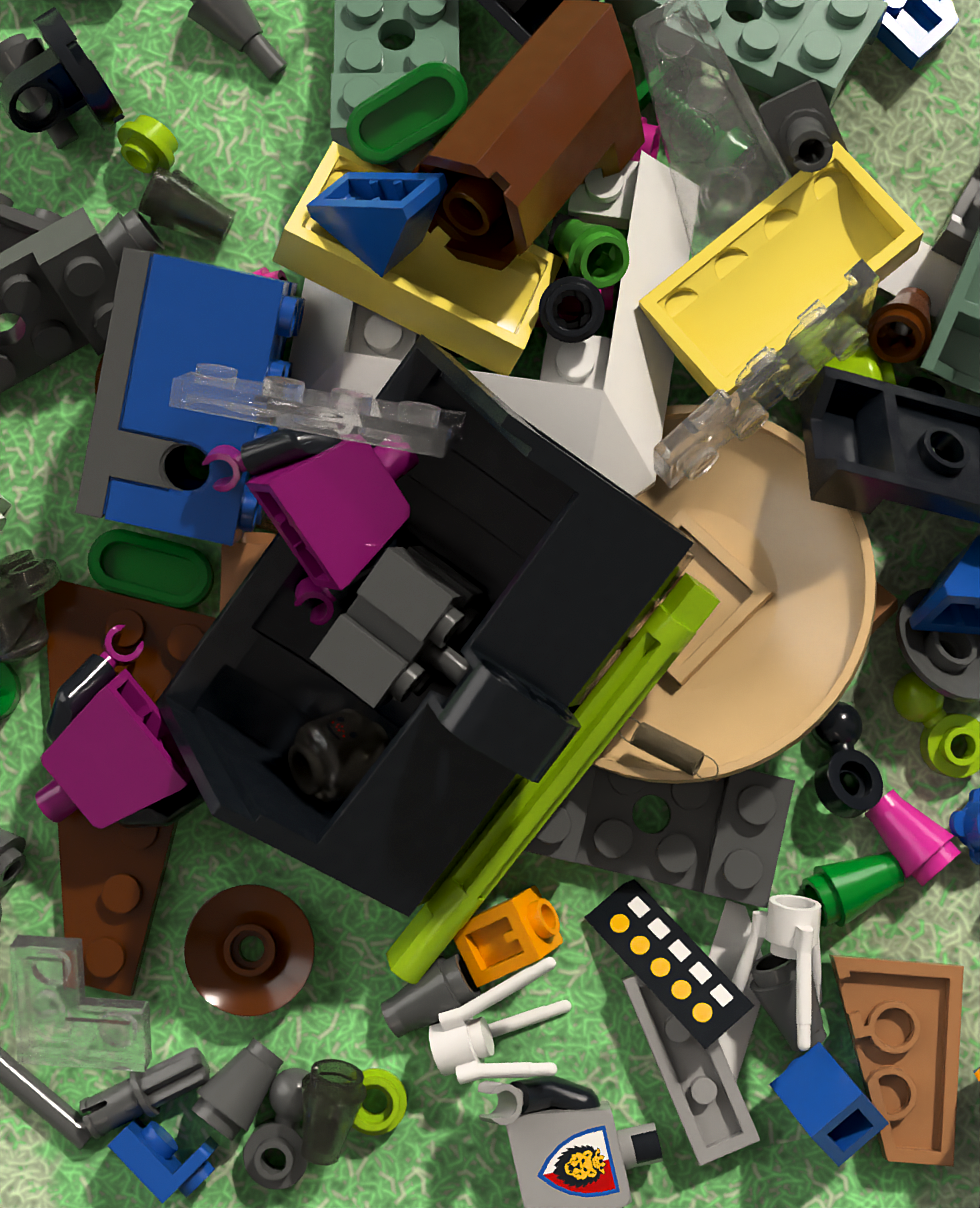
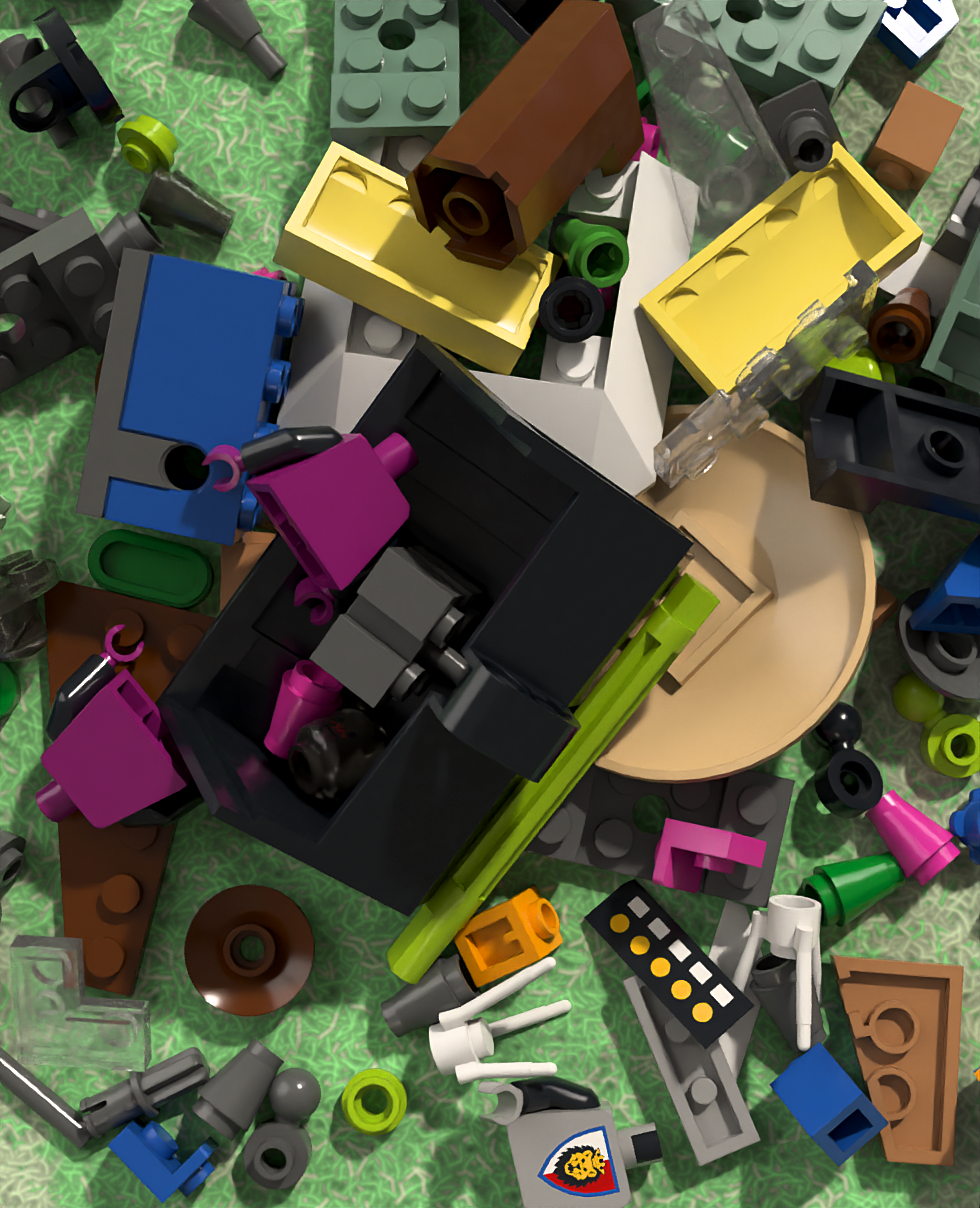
clear wing [169,363,466,458] -> none
clear smoke cone [301,1059,367,1165] -> none
blue slope [306,172,448,278] -> none
green tile [346,61,468,165] -> none
dark tan piece [619,717,719,781] -> none
none -> dark pink cone [264,660,344,760]
none -> dark pink bracket [652,818,767,893]
none -> medium nougat brick [864,81,964,192]

